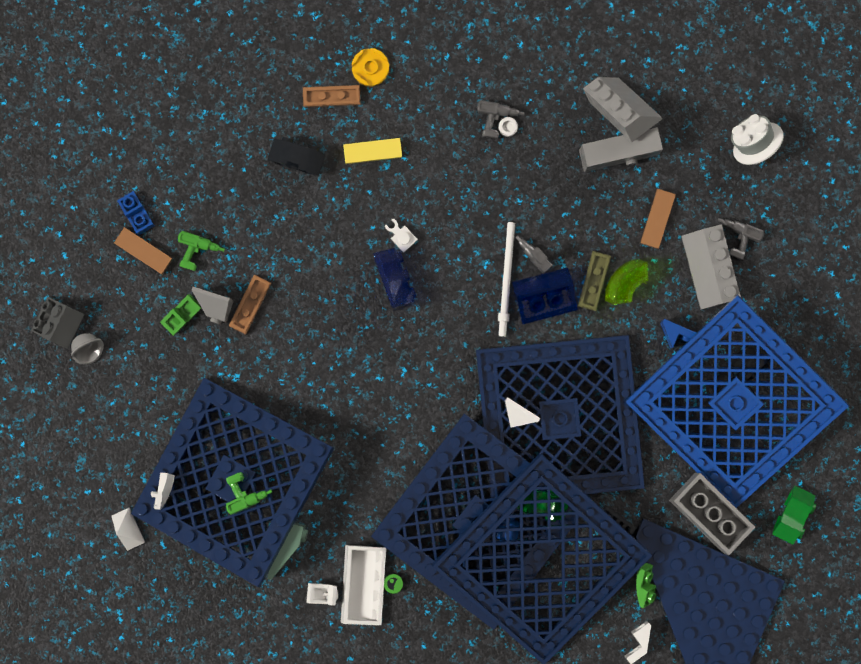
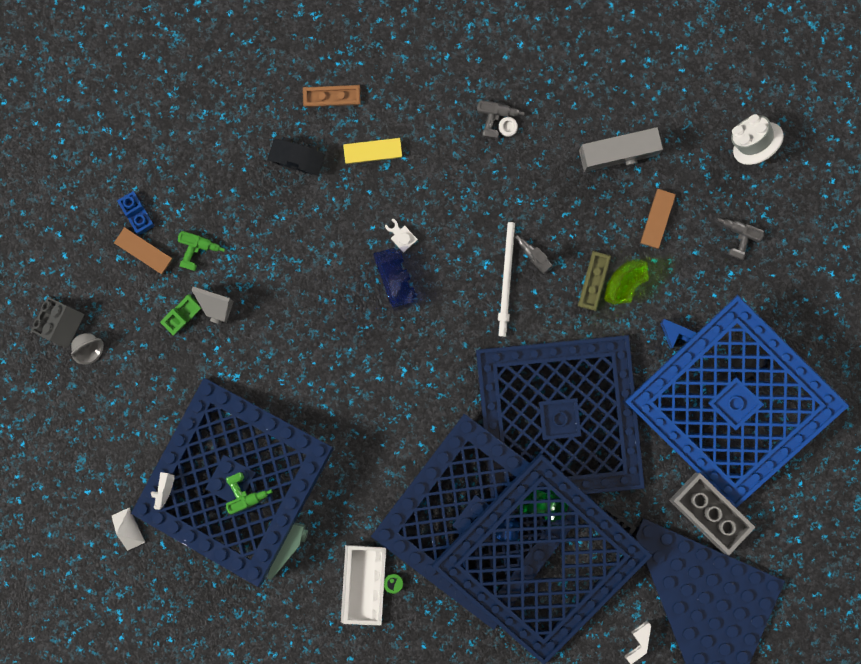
medium nougat tile [229,275,272,334] -> none
white bracket [307,583,338,605] -> none
yellow tile [352,48,389,87] -> none
white slope [505,397,540,427] -> none
clear blue slope [512,268,578,325] -> none
light grey slope [583,77,662,142] -> none
bright green slope [636,563,656,608] -> none
light grey slope [681,224,741,310] -> none
green brick [772,486,816,545] -> none

